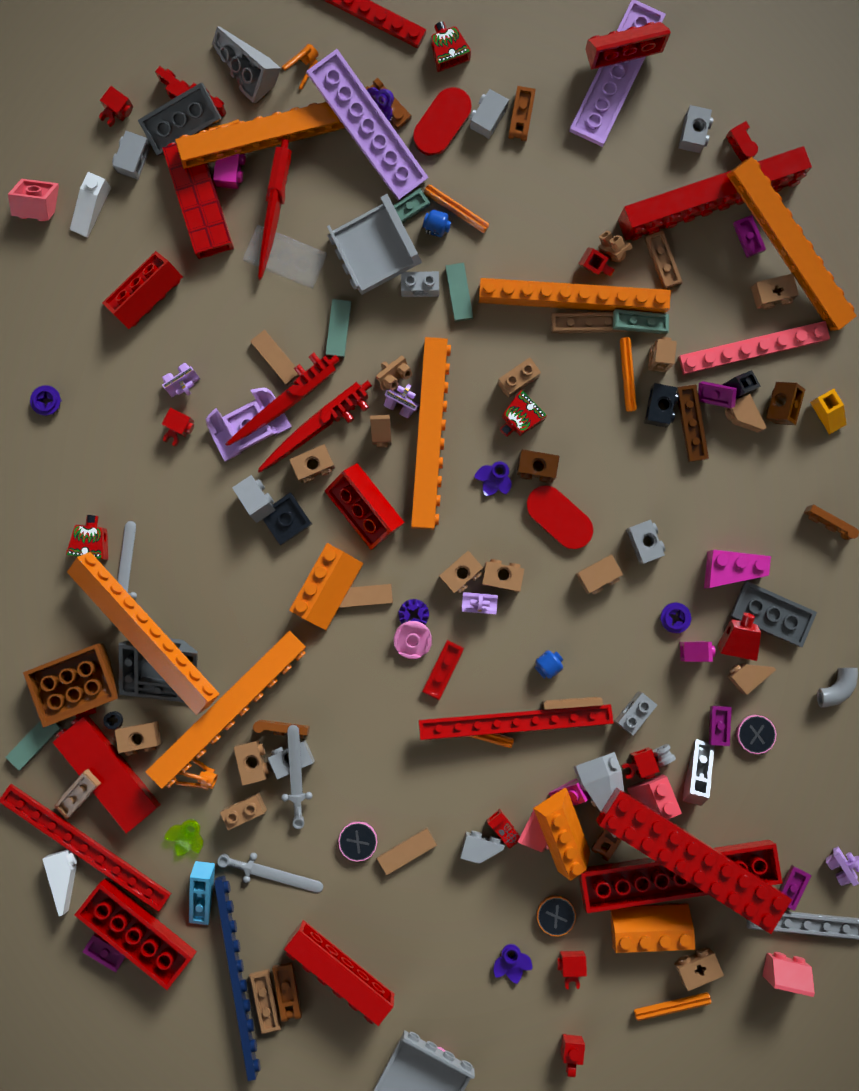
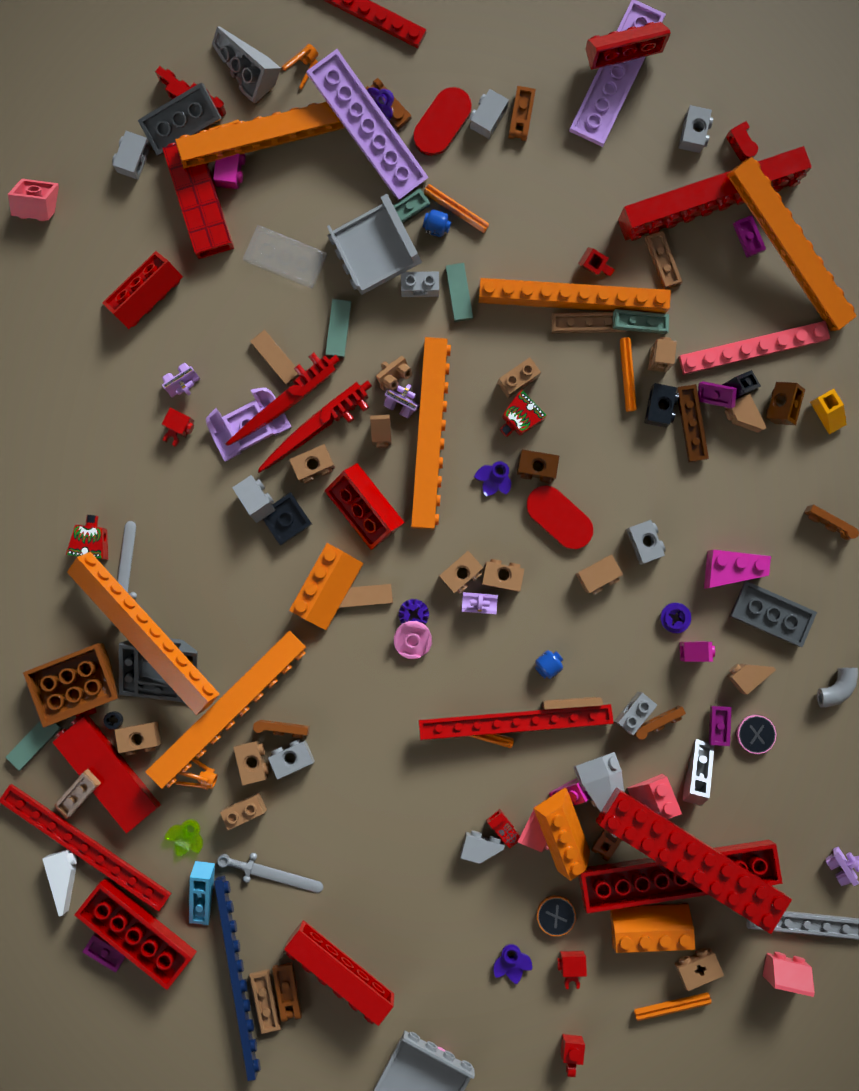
dark purple gear [30,385,62,416] -> none
white slope [70,172,111,238] -> none
red brick [99,86,133,127] -> none
red piece [258,139,292,281] -> none
light grey sword [281,725,313,829] -> none
black tile [338,821,377,862] -> none
medium nougat tile [377,828,437,875] -> none
red tile [422,640,464,700] -> none
torso [431,22,471,72] -> none
medium nougat hips [598,230,633,263] -> none
red brick [621,748,660,780] -> none
light grey wheel [653,744,676,767] -> none
red torso [718,613,761,661] -> none
medium nougat brick [751,273,799,310] -> none
magenta plate [780,865,812,911] -> none
none -> dark orange plate [634,706,686,740]

